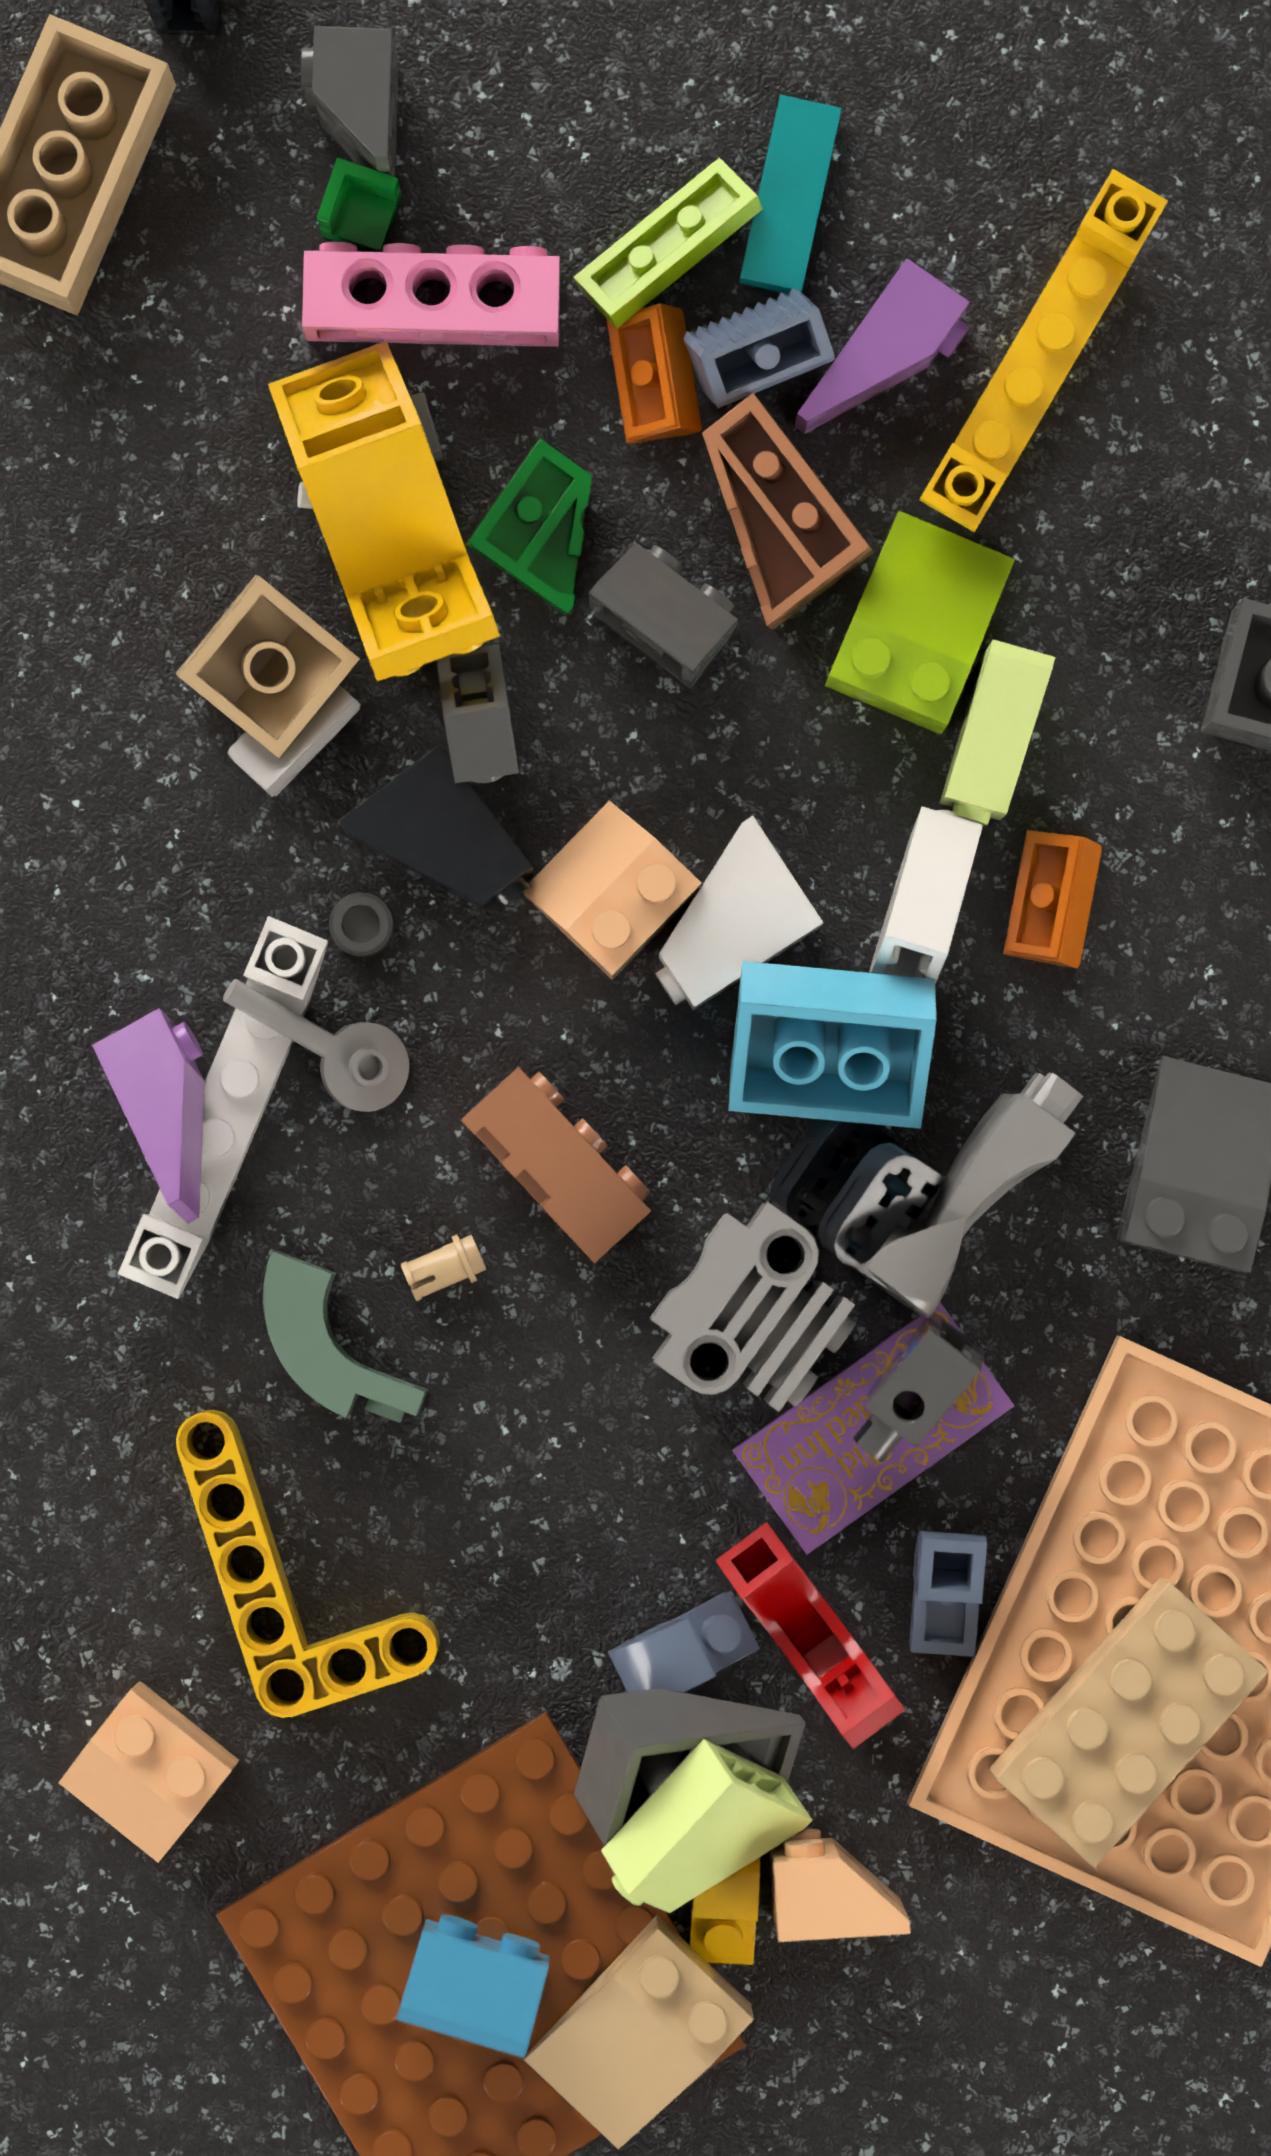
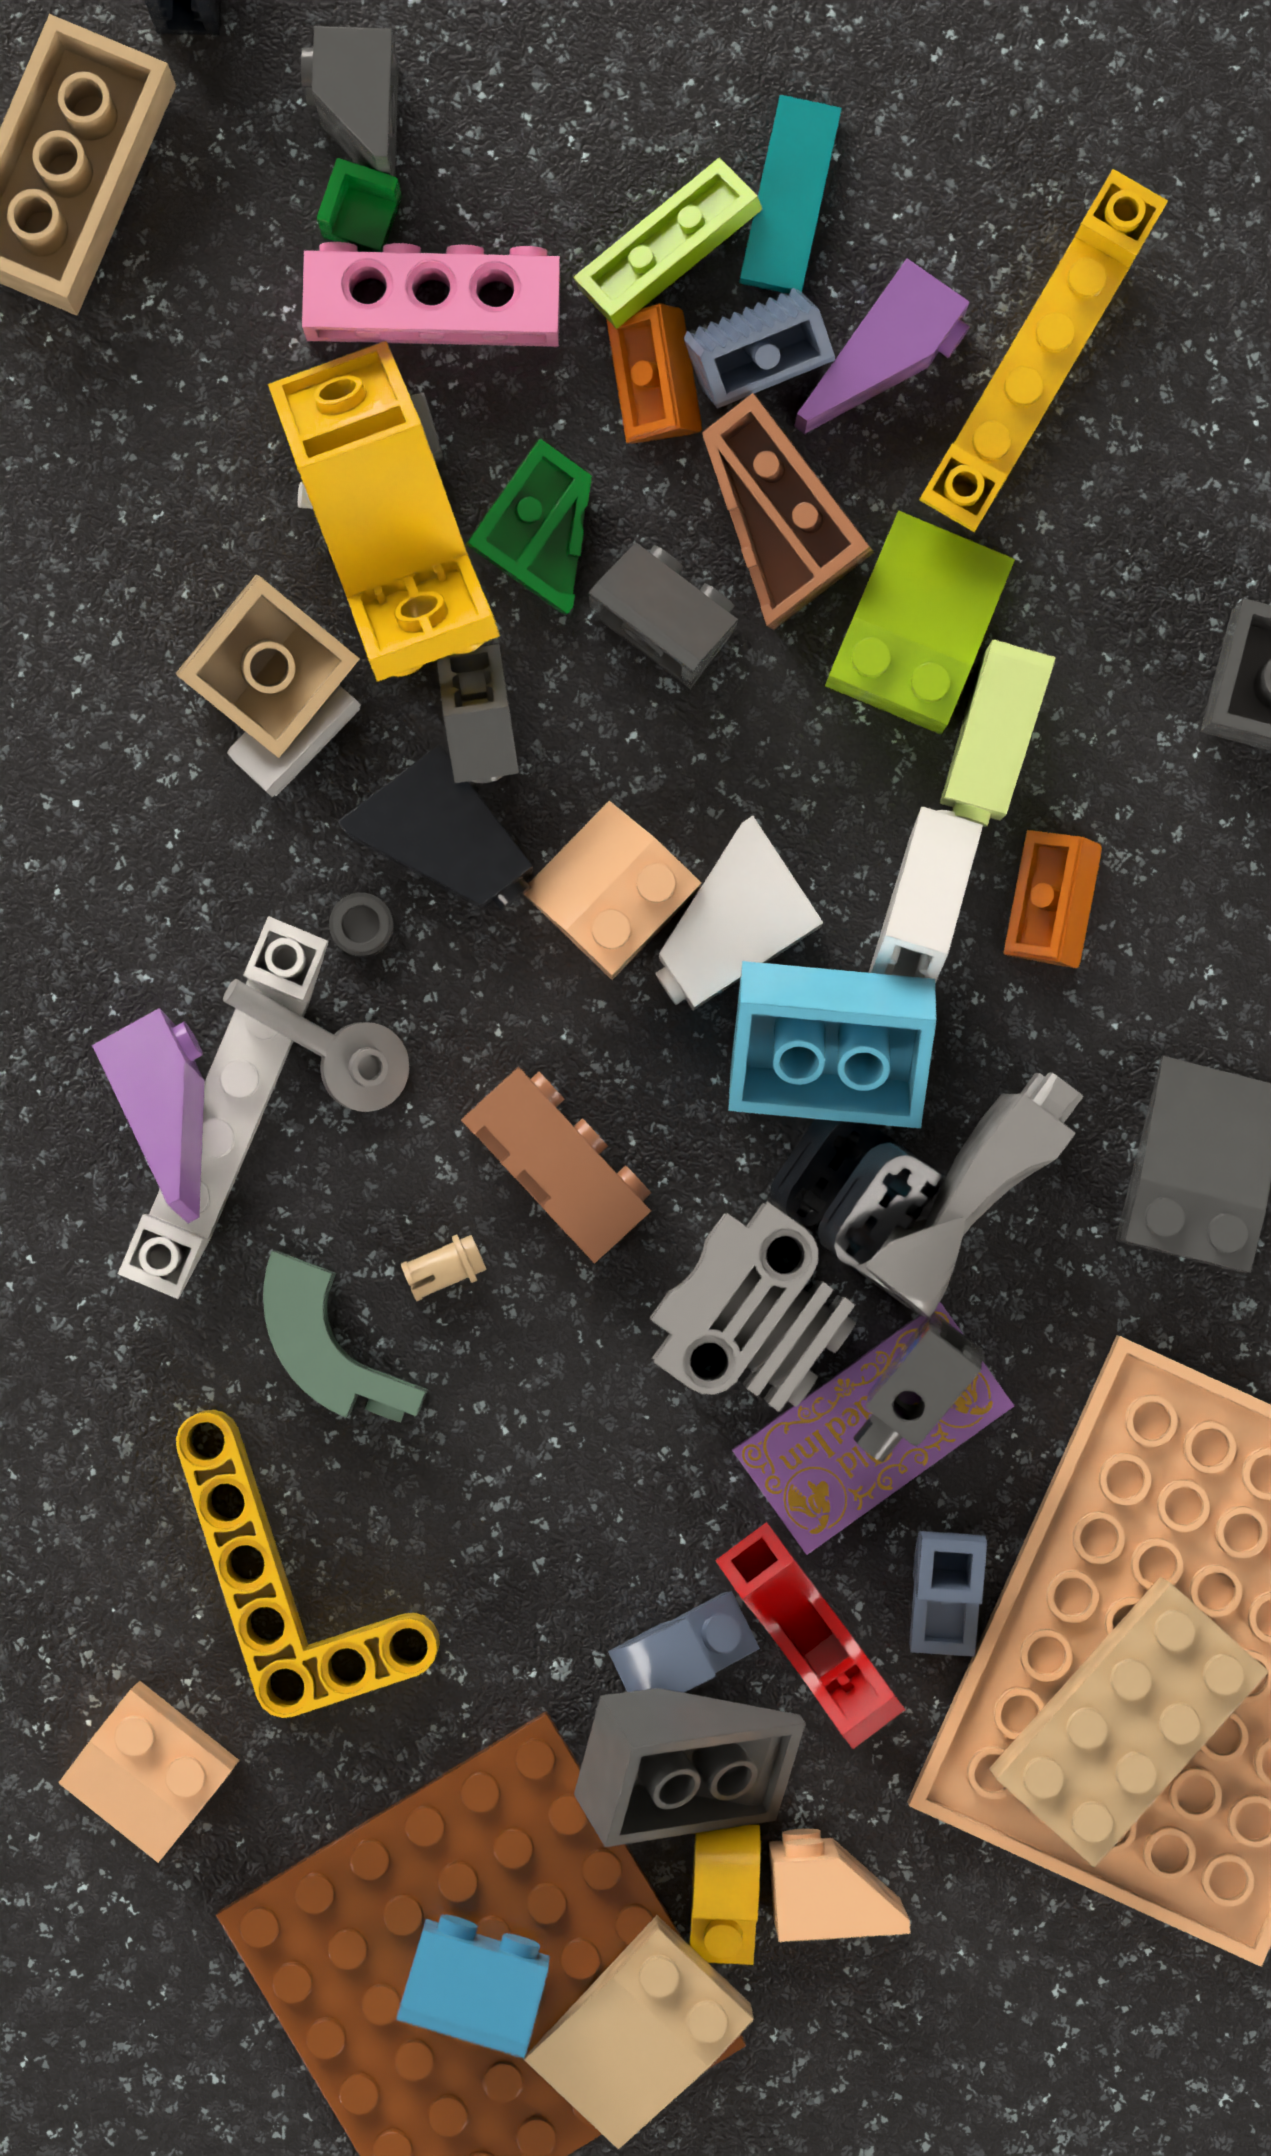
yellowish green slope [601,1739,812,1913] -> none

